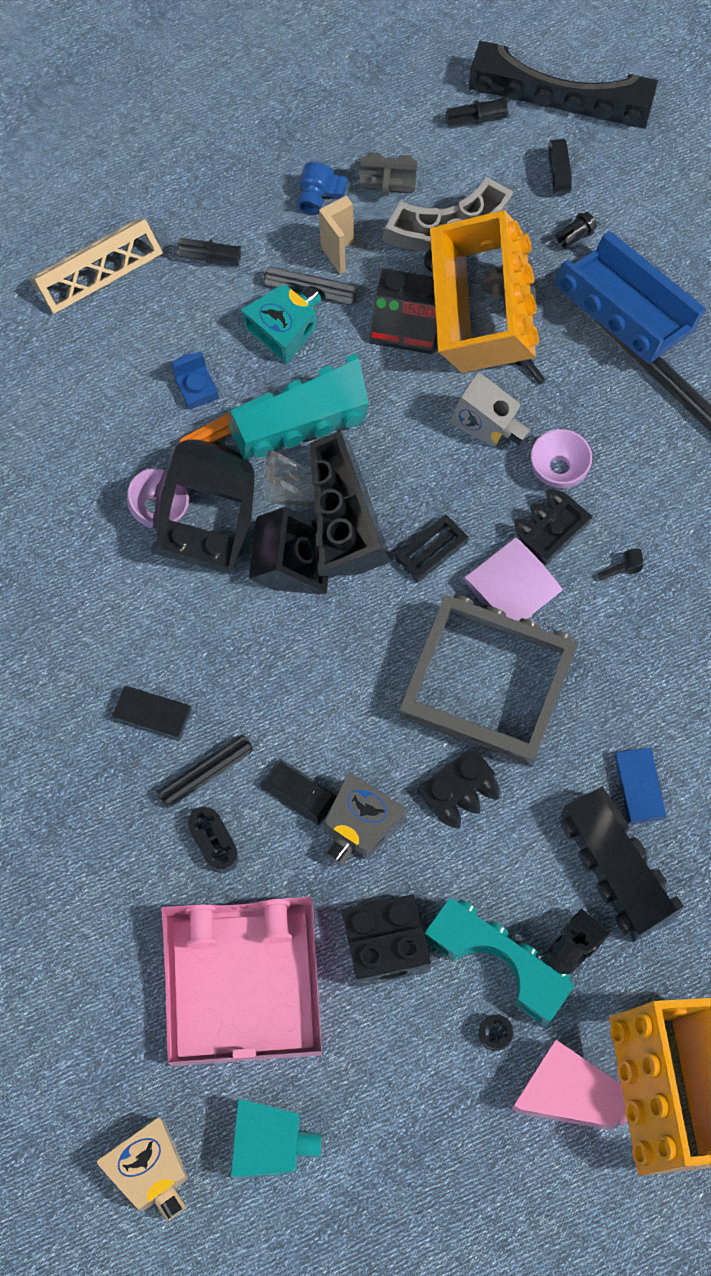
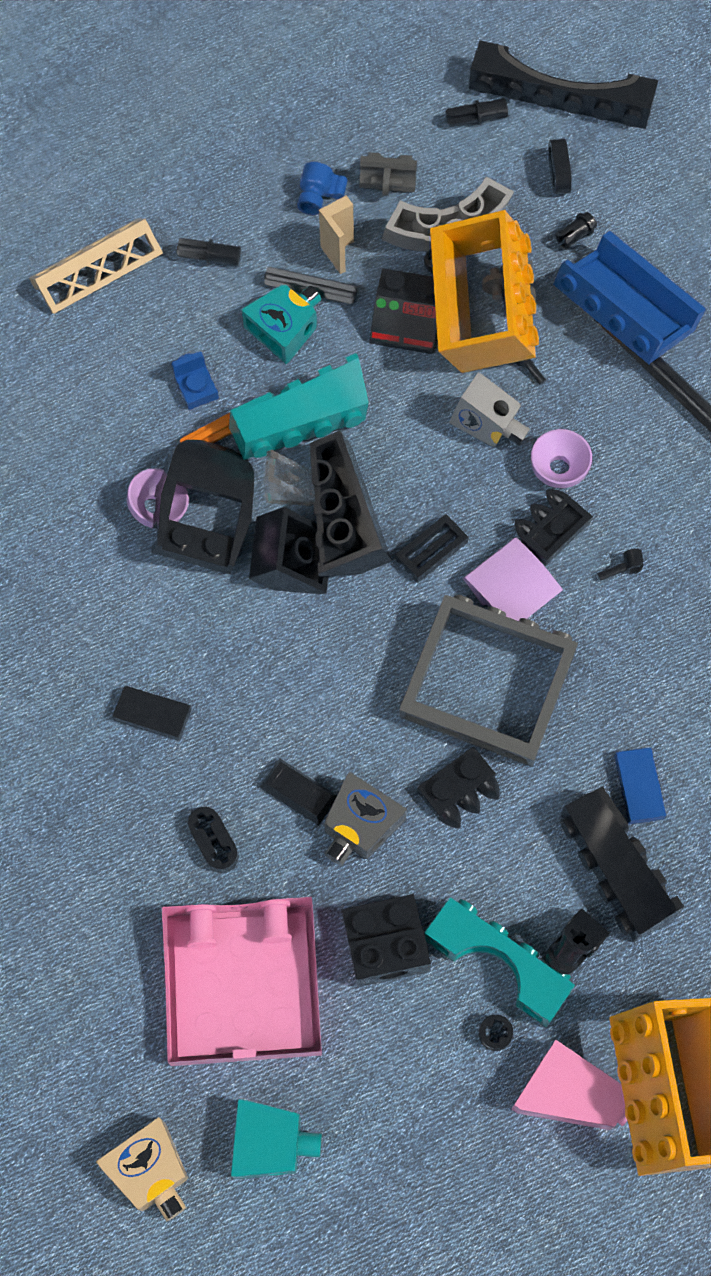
black axle [157,734,253,808] -> none

